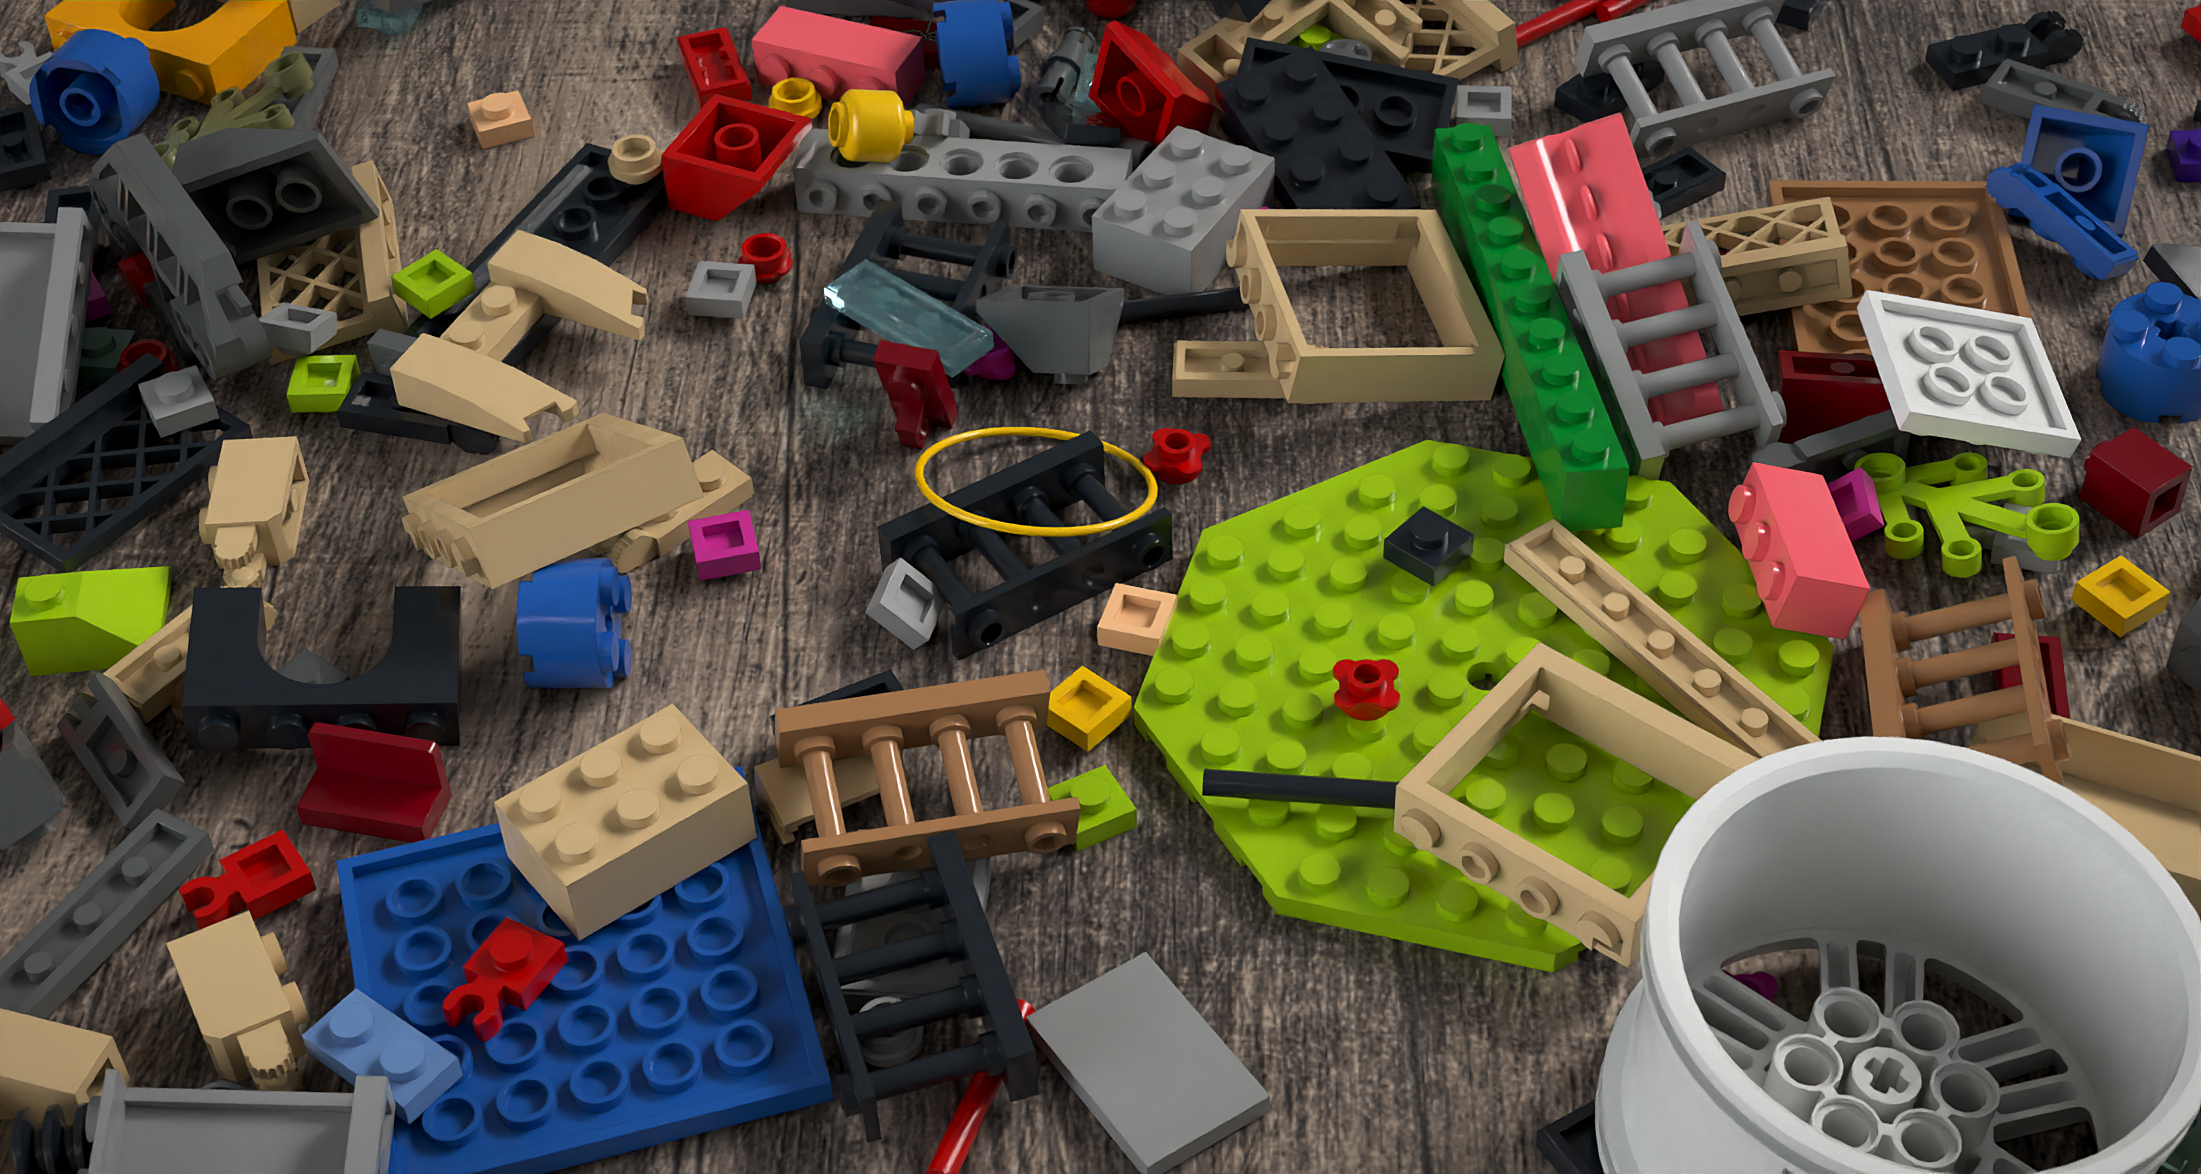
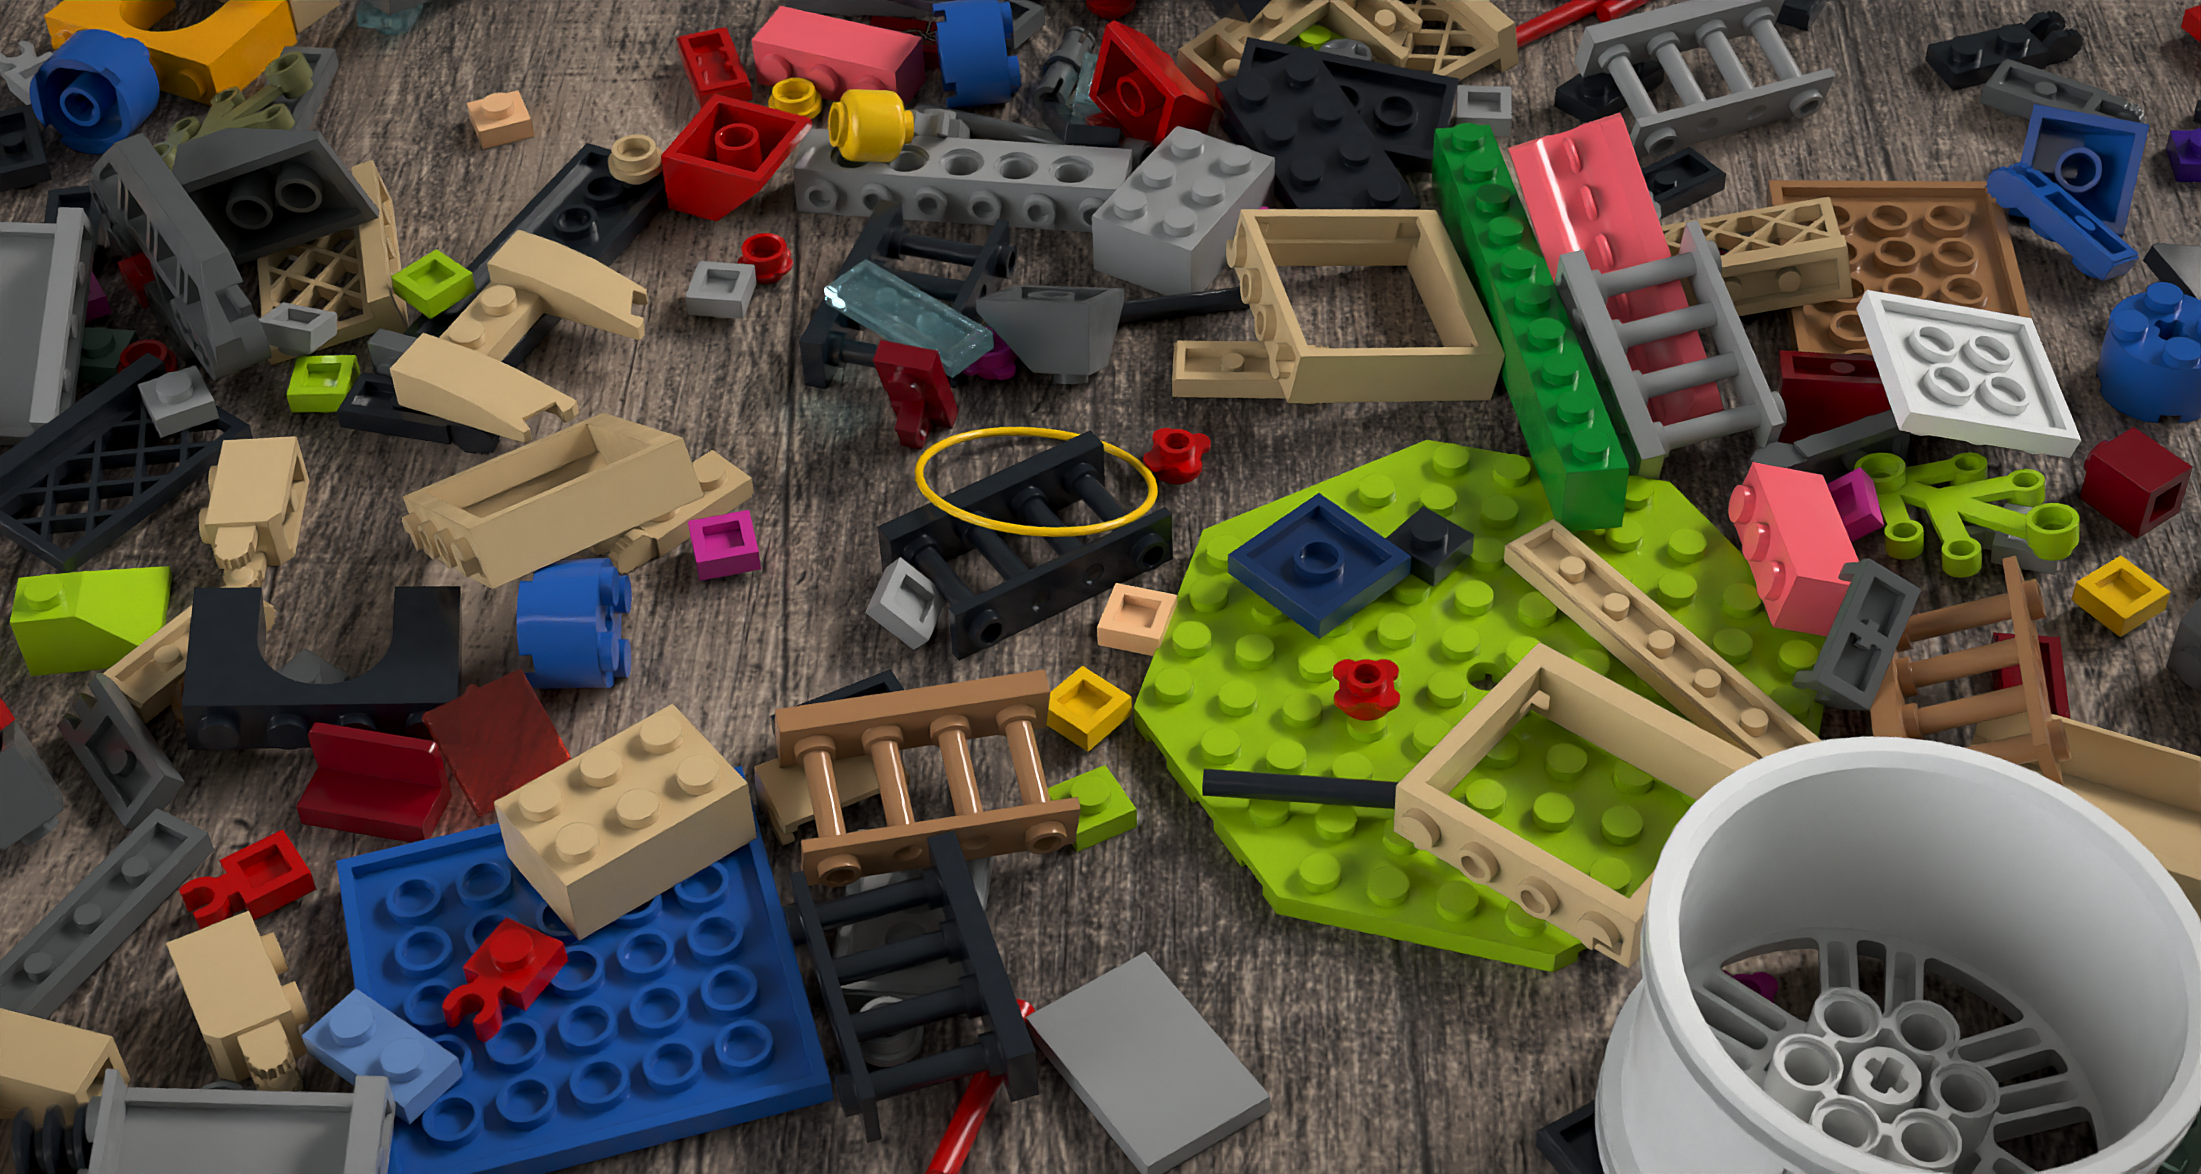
none -> clear red piece [422,668,572,819]
none -> dark blue plate [1228,493,1411,639]
none -> dark grey hinge [1791,559,1922,711]

